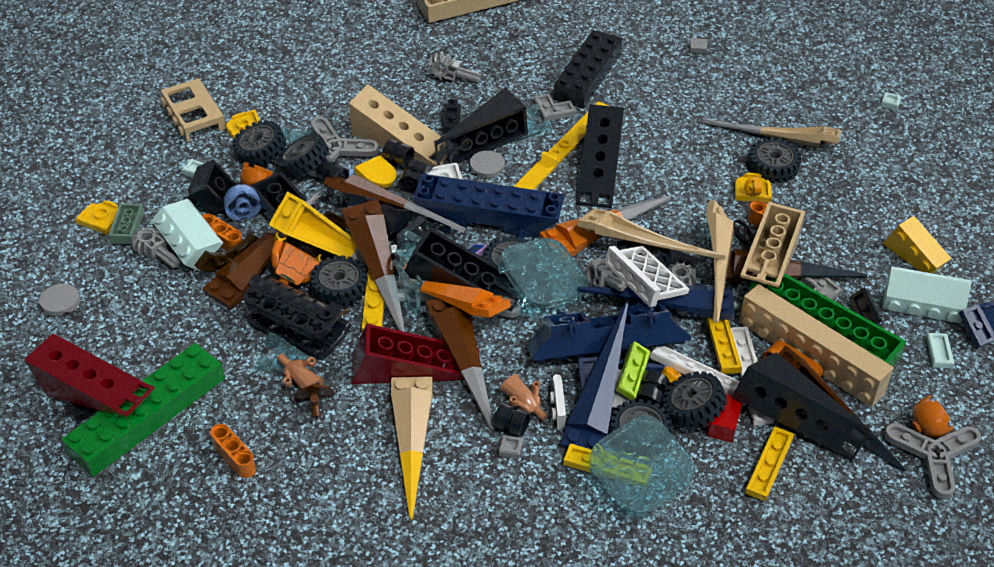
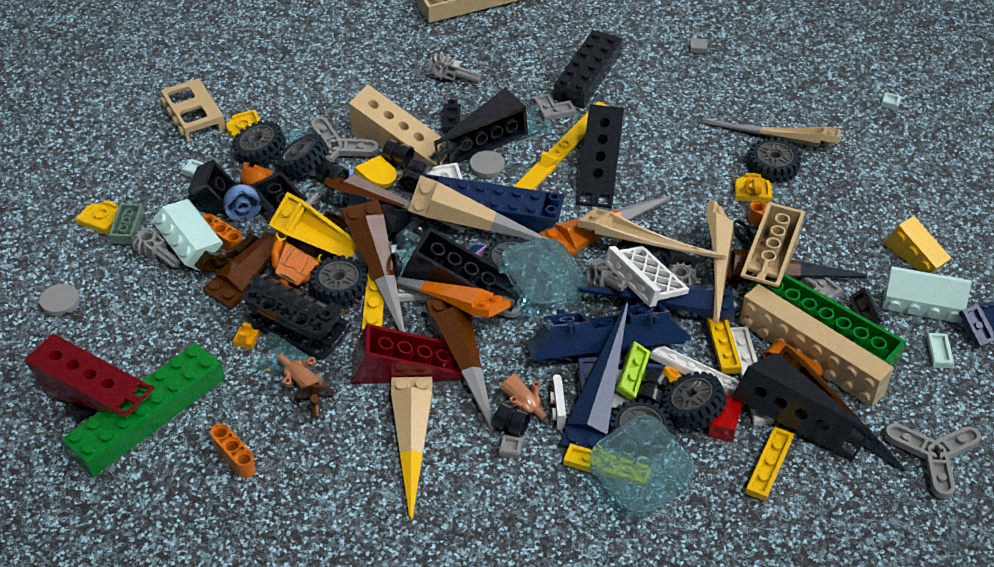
clear light blue flag [392,256,423,318] -> none
orange cylinder [912,395,953,438] -> none
none -> light orange tile [233,323,260,350]
none -> tan plate [408,175,554,244]

